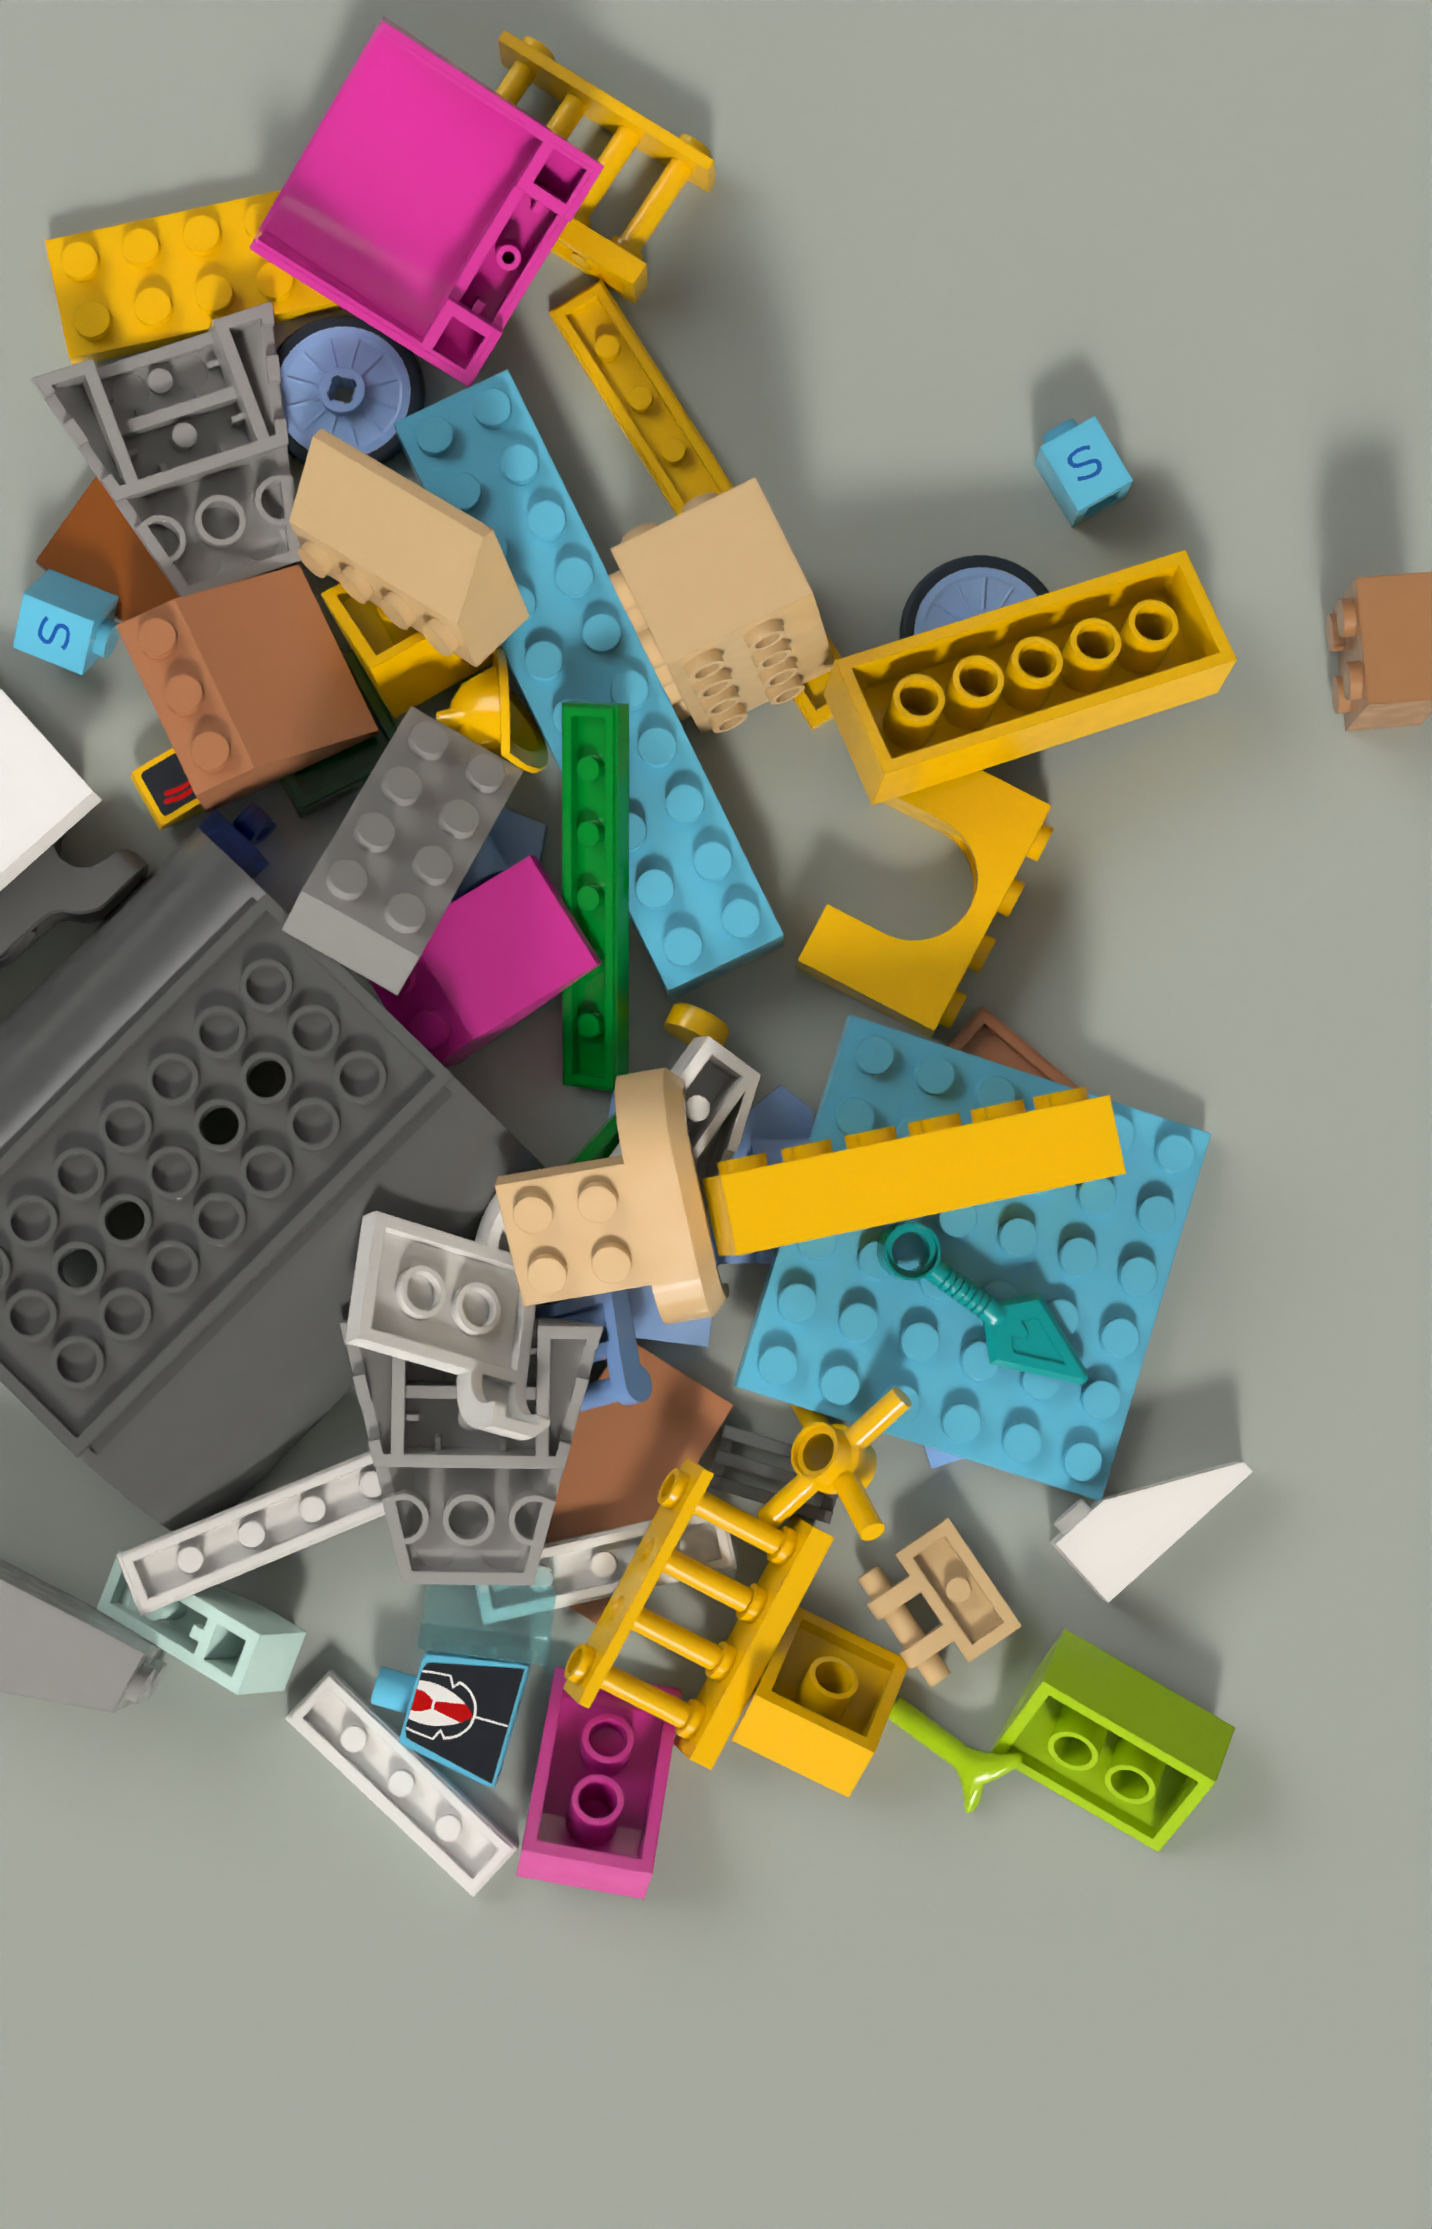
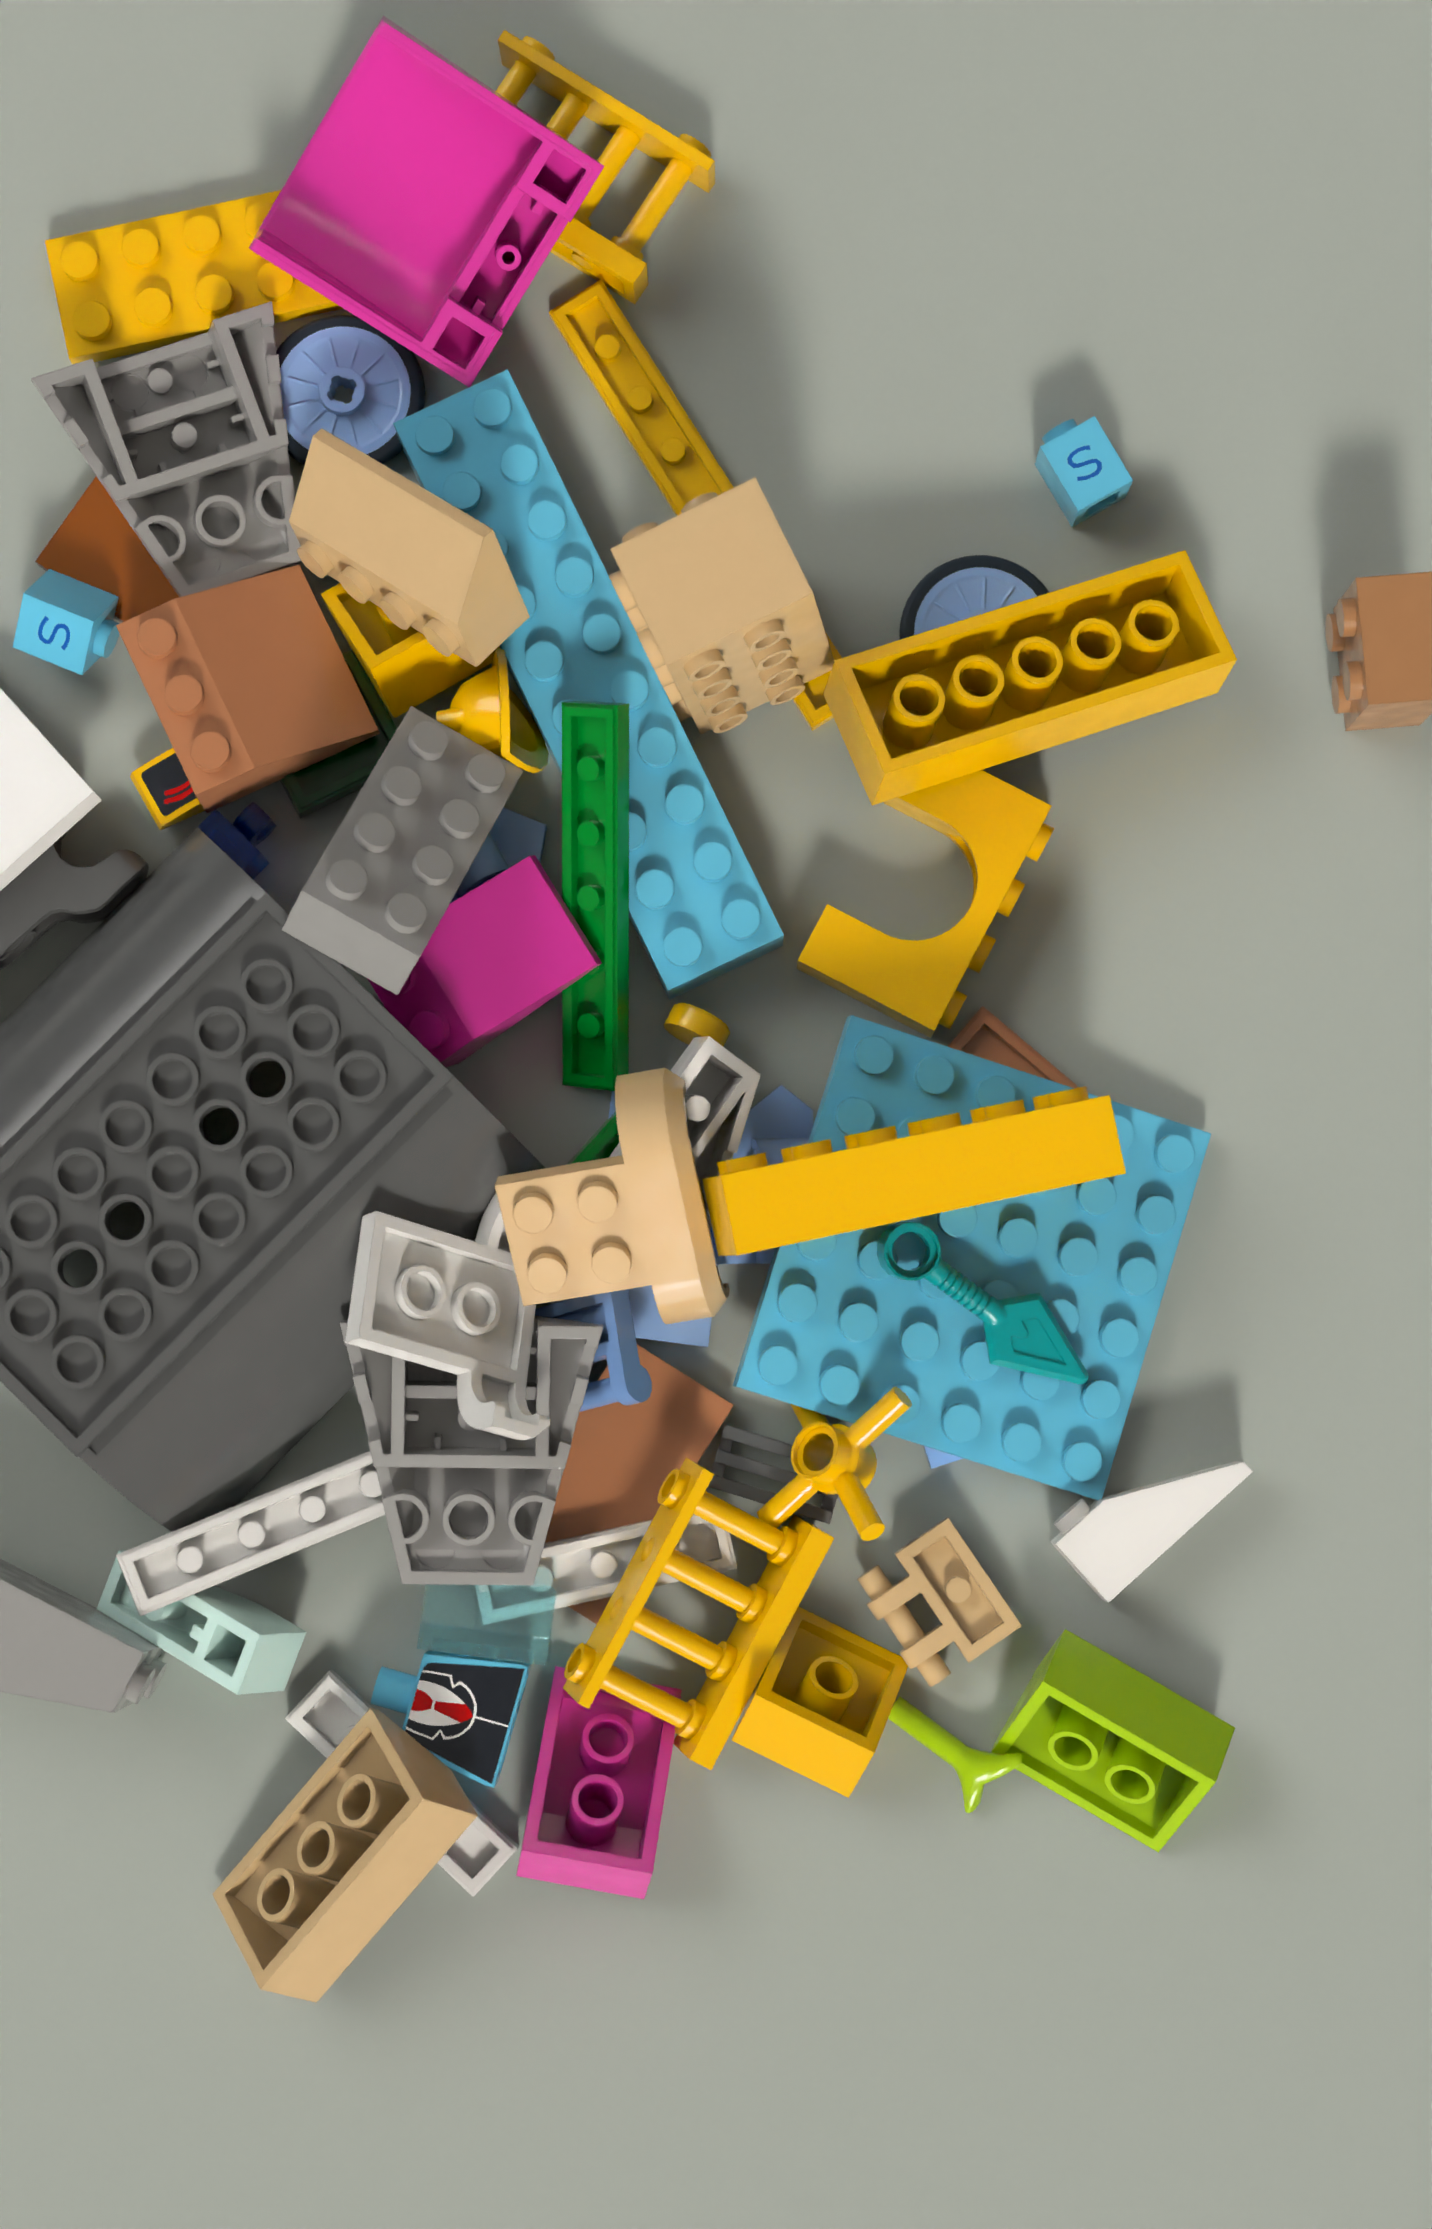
none -> tan slope [212,1707,478,2003]

